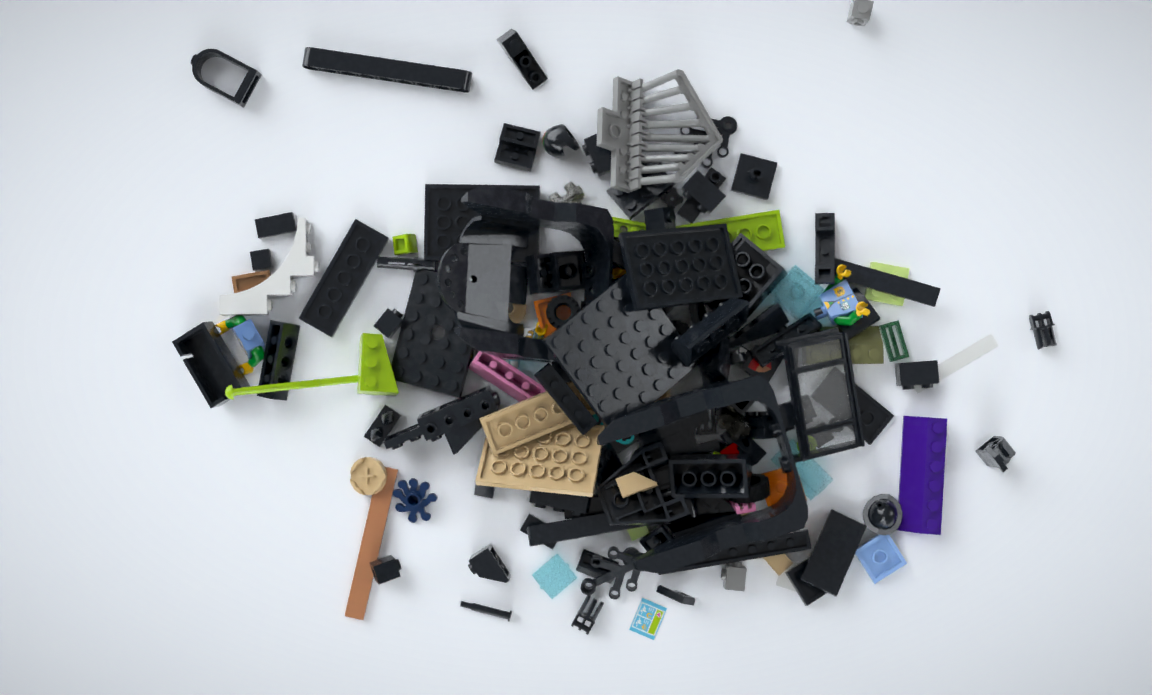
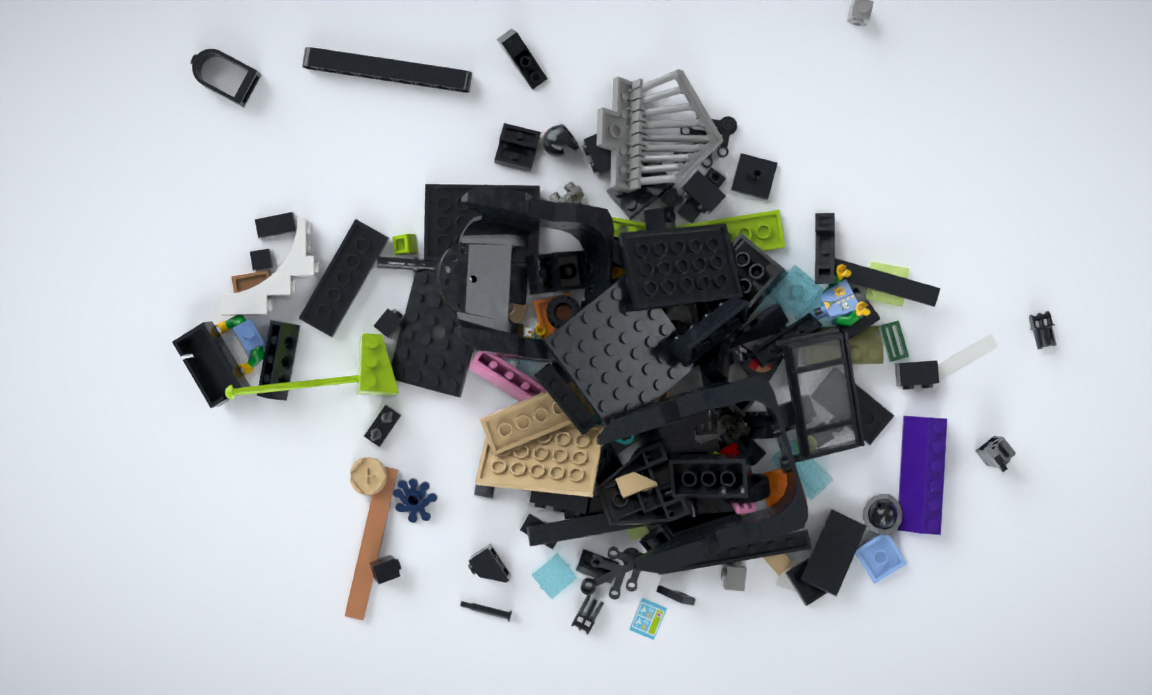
black wedge [384,385,501,455] -> none

